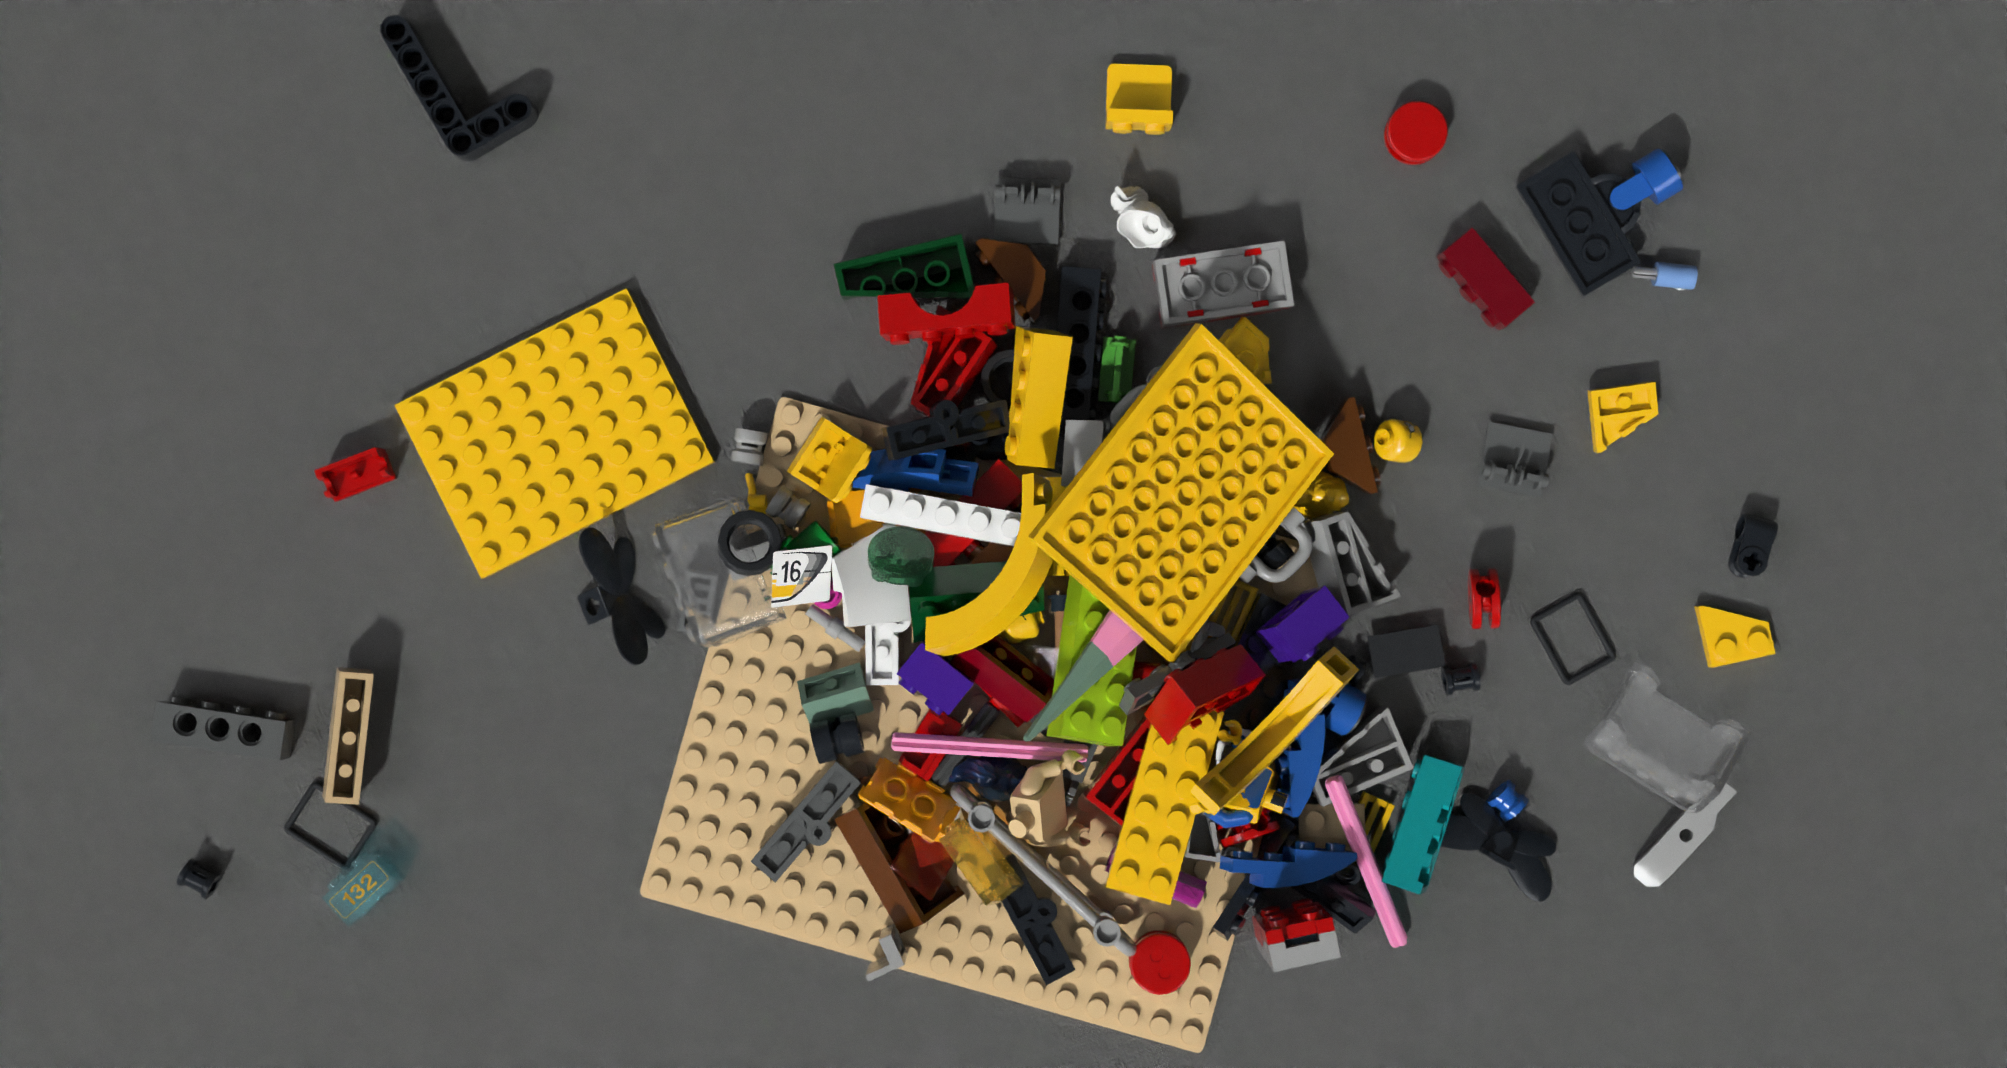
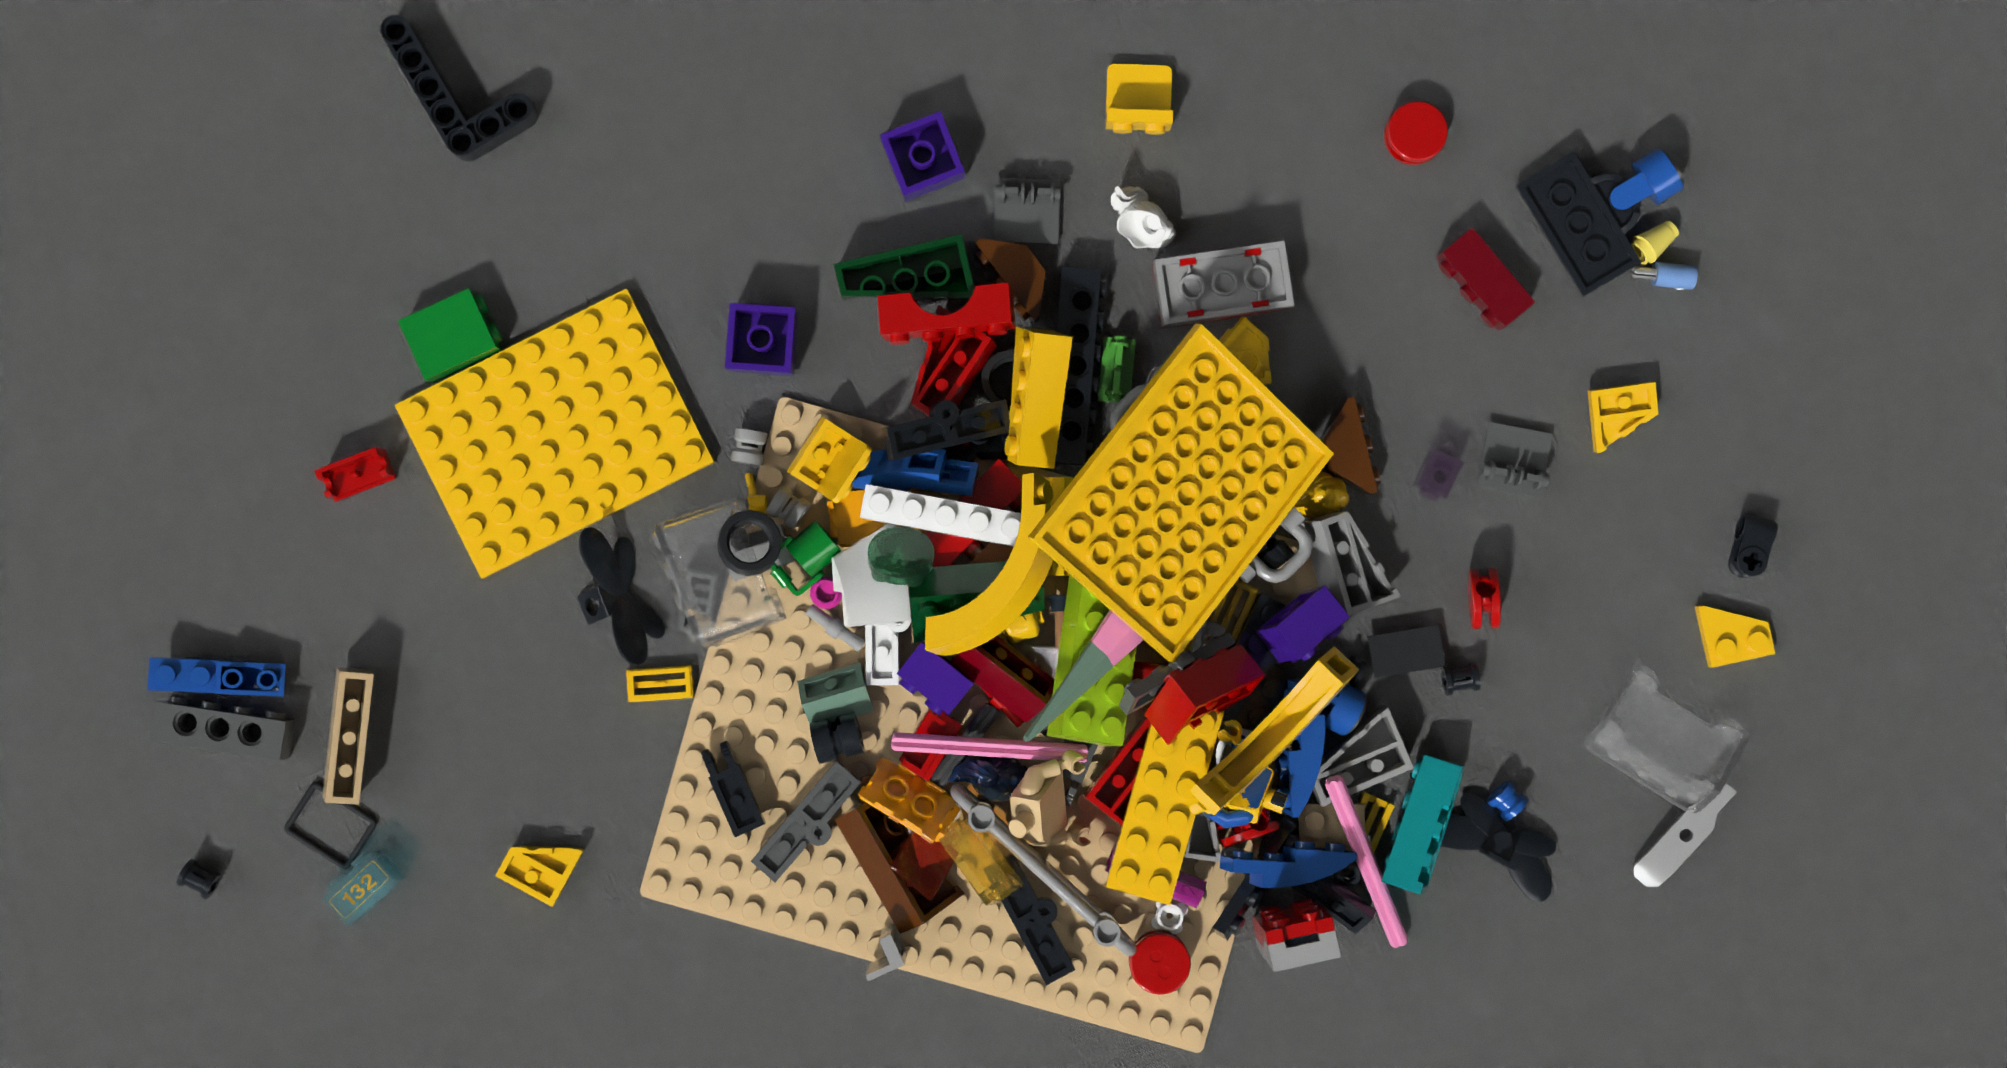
sticker [771,545,832,608] -> none
light grey panel [1061,420,1106,488] -> none
yellow head [1374,419,1423,463] -> none
black piece [1530,593,1616,685] -> none
none -> blue slope [147,657,286,697]
none -> green brick [398,288,504,383]
none -> yellow wing [495,846,585,907]
none -> yellow tile [626,665,695,702]
none -> black hinge [701,740,766,837]
none -> dark purple brick [725,303,799,376]
none -> dark purple brick [880,111,965,202]
none -> white plate [1151,902,1188,934]
none -> clear purple brick [1413,449,1465,502]
none -> light yellow cone [1630,221,1679,265]

